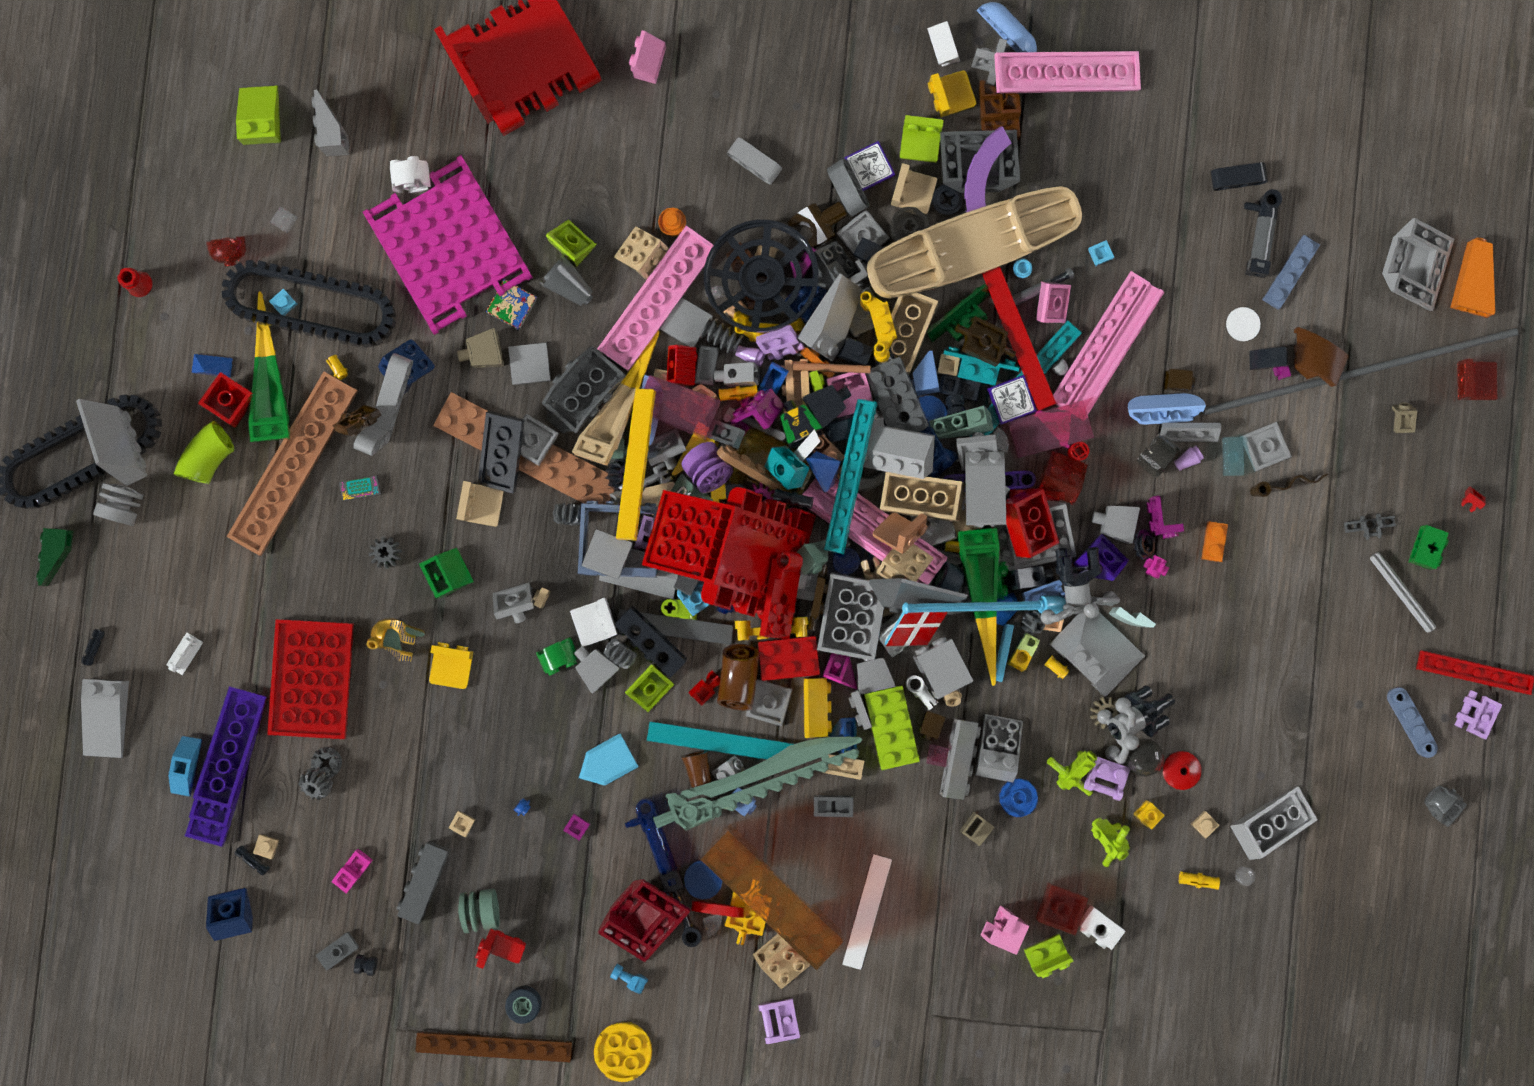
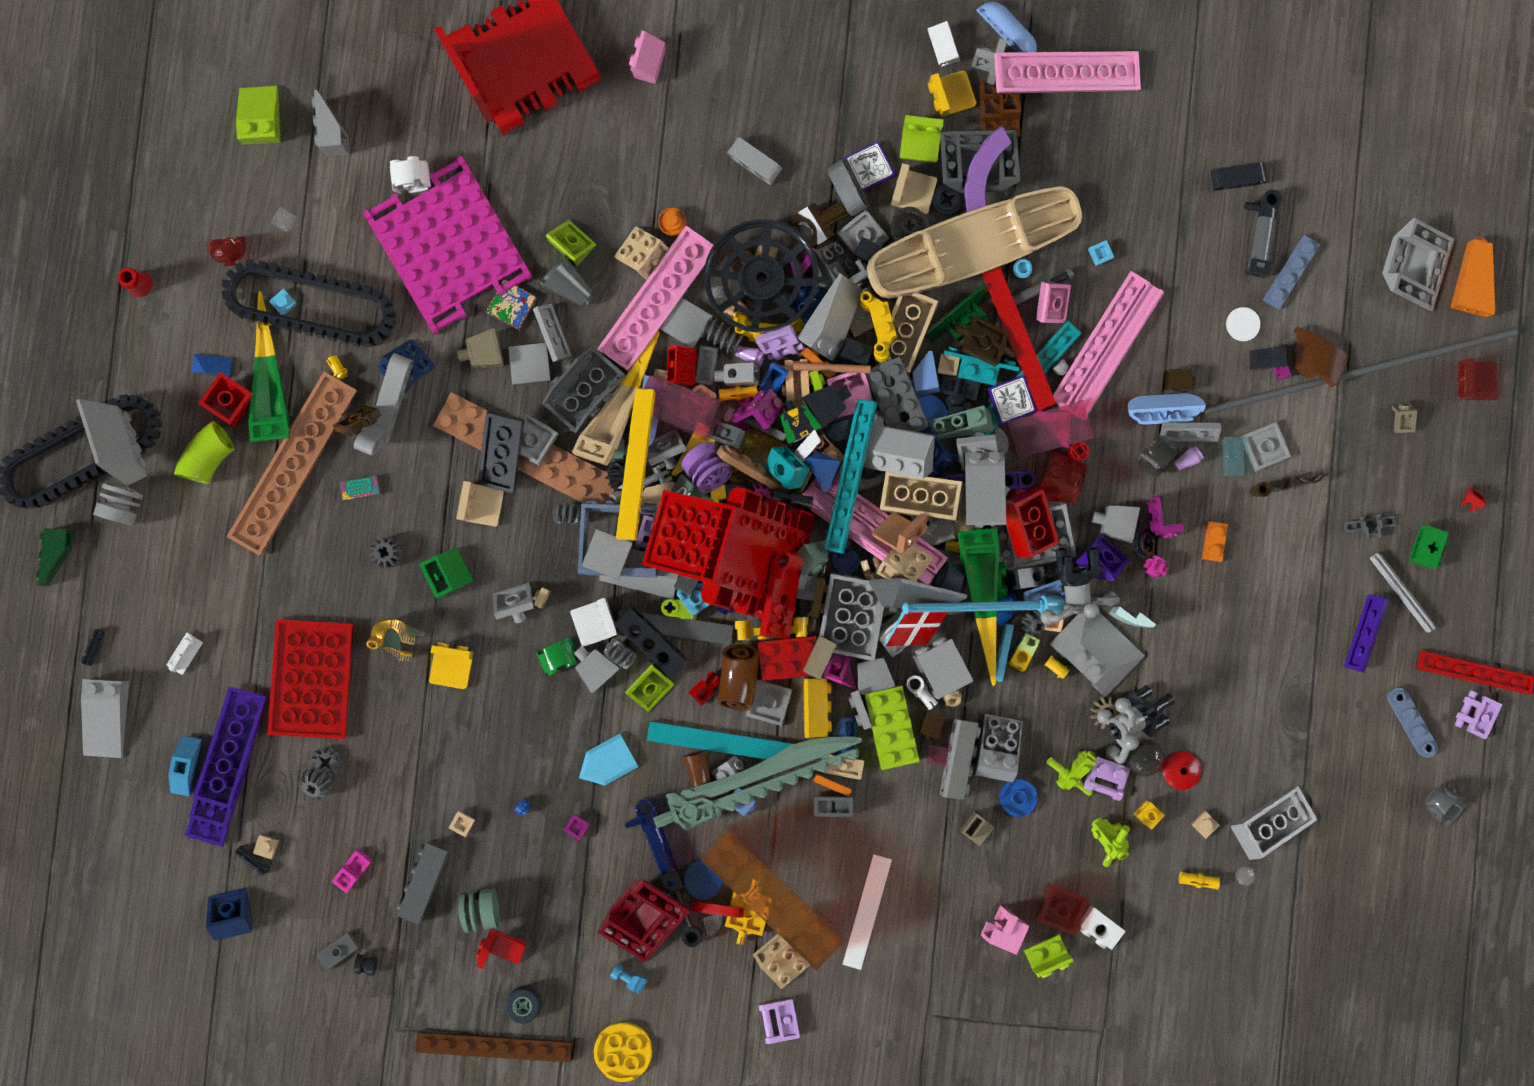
none -> light grey plate [533,304,572,362]
none -> dark tan brick [803,636,837,680]
none -> orange tile [813,773,852,796]
none -> dark purple plate [1344,594,1389,673]

